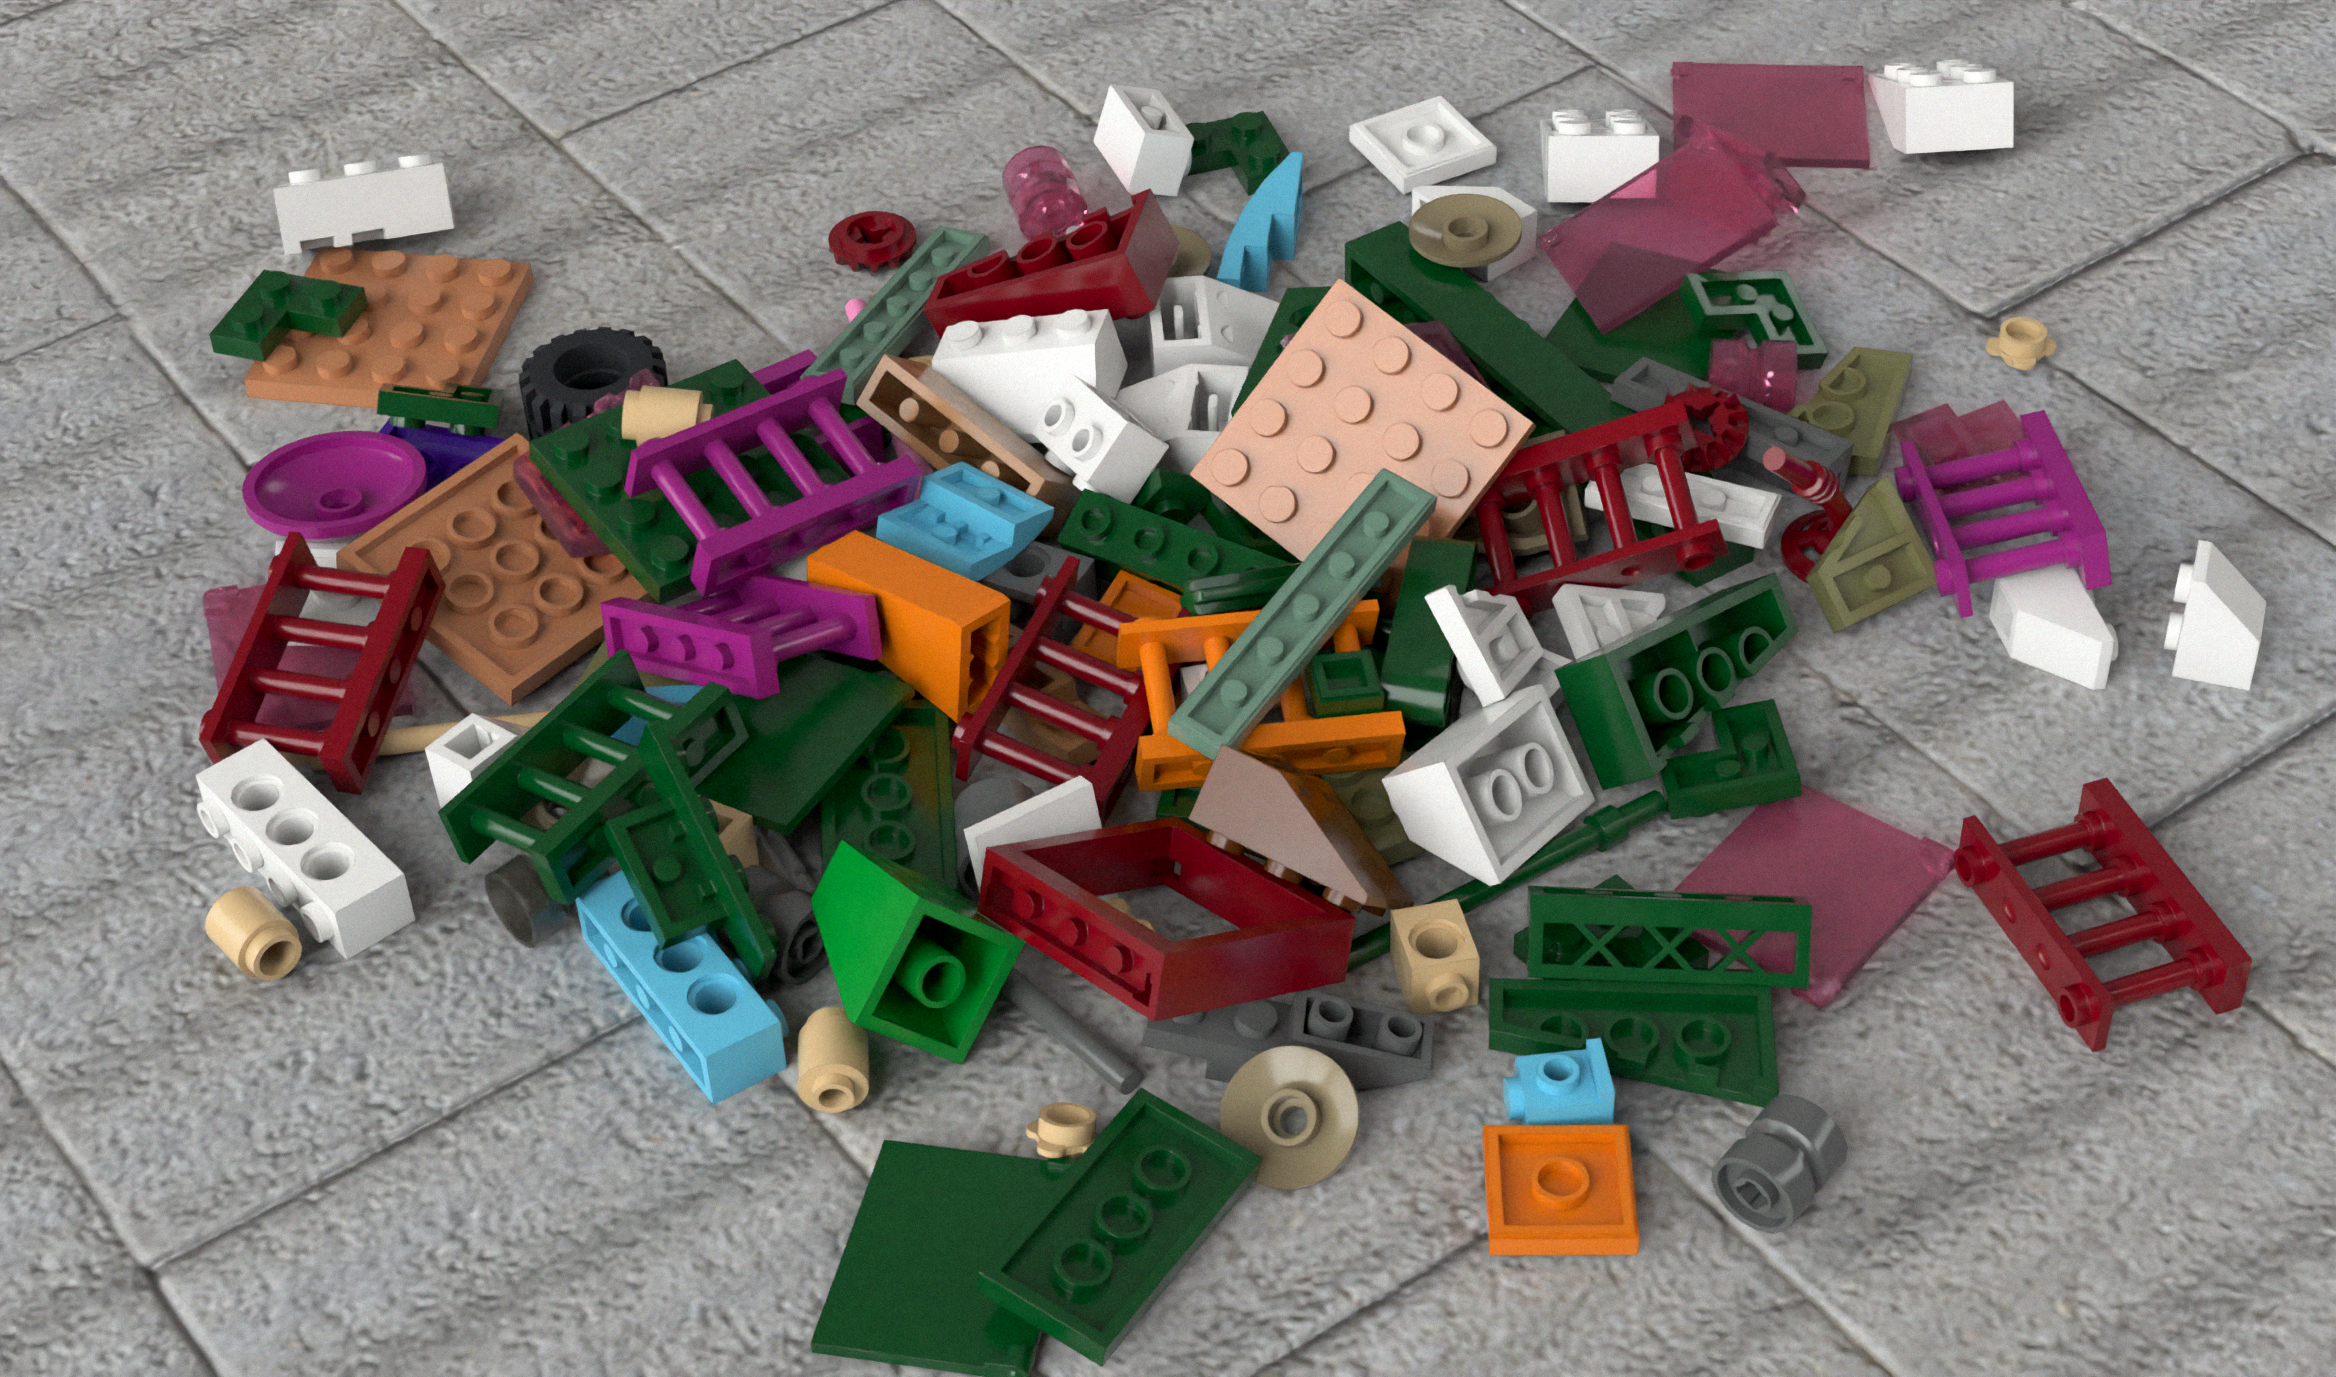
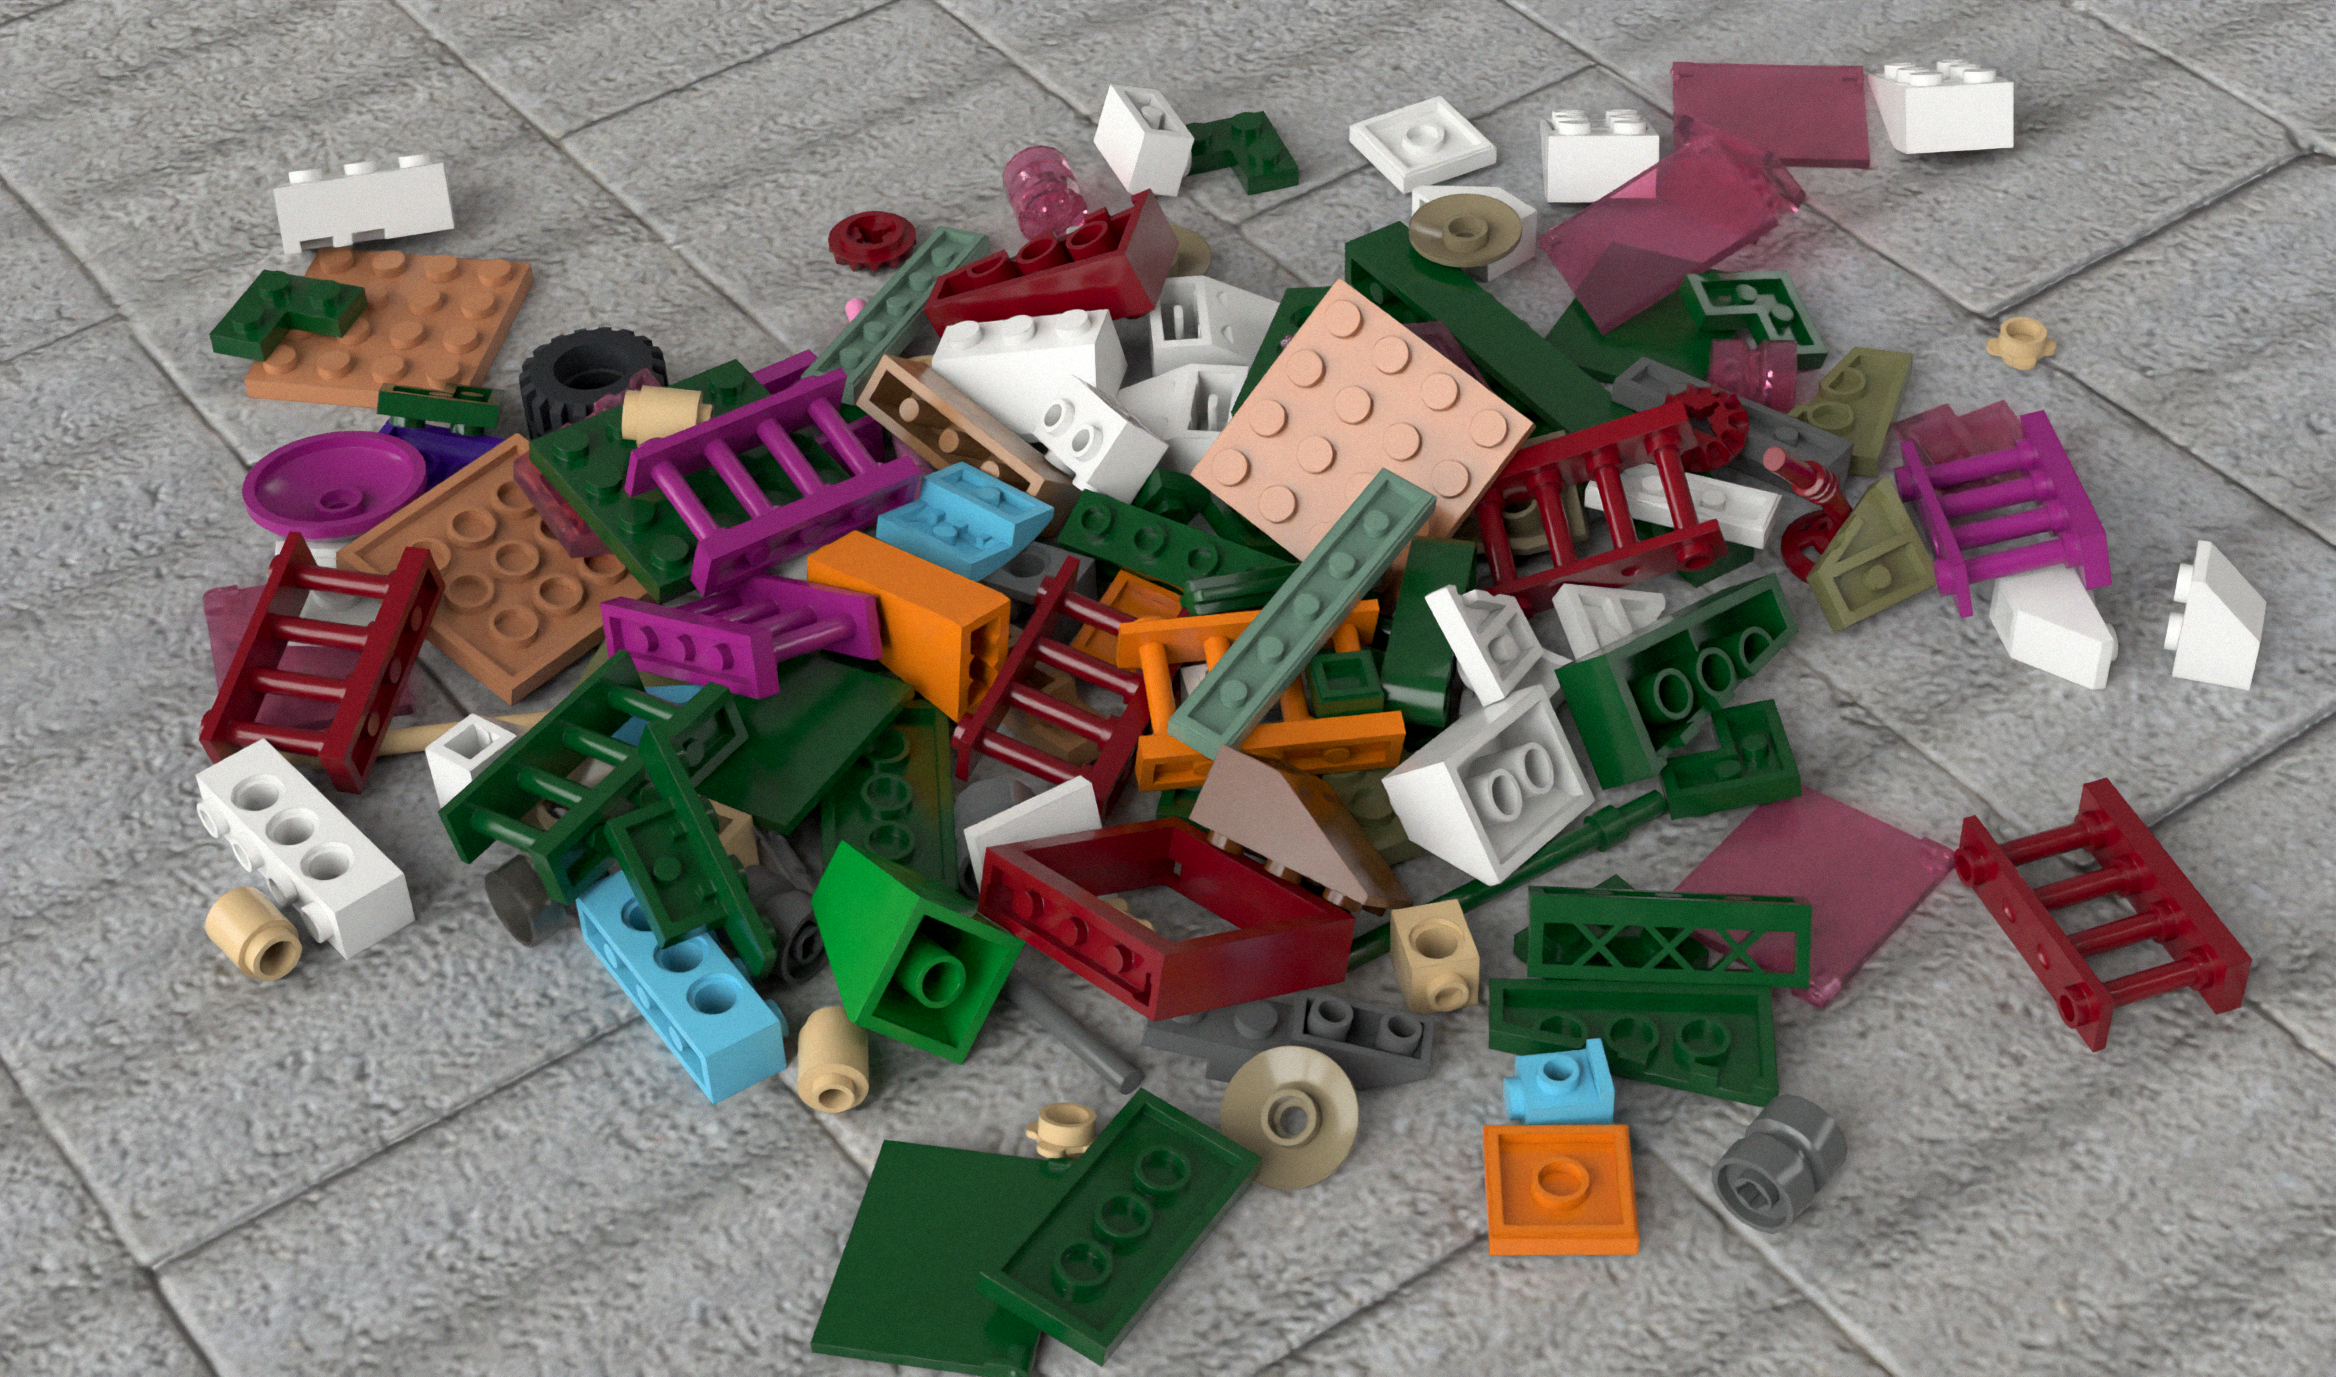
medium azure slope [1217,152,1303,292] -> none

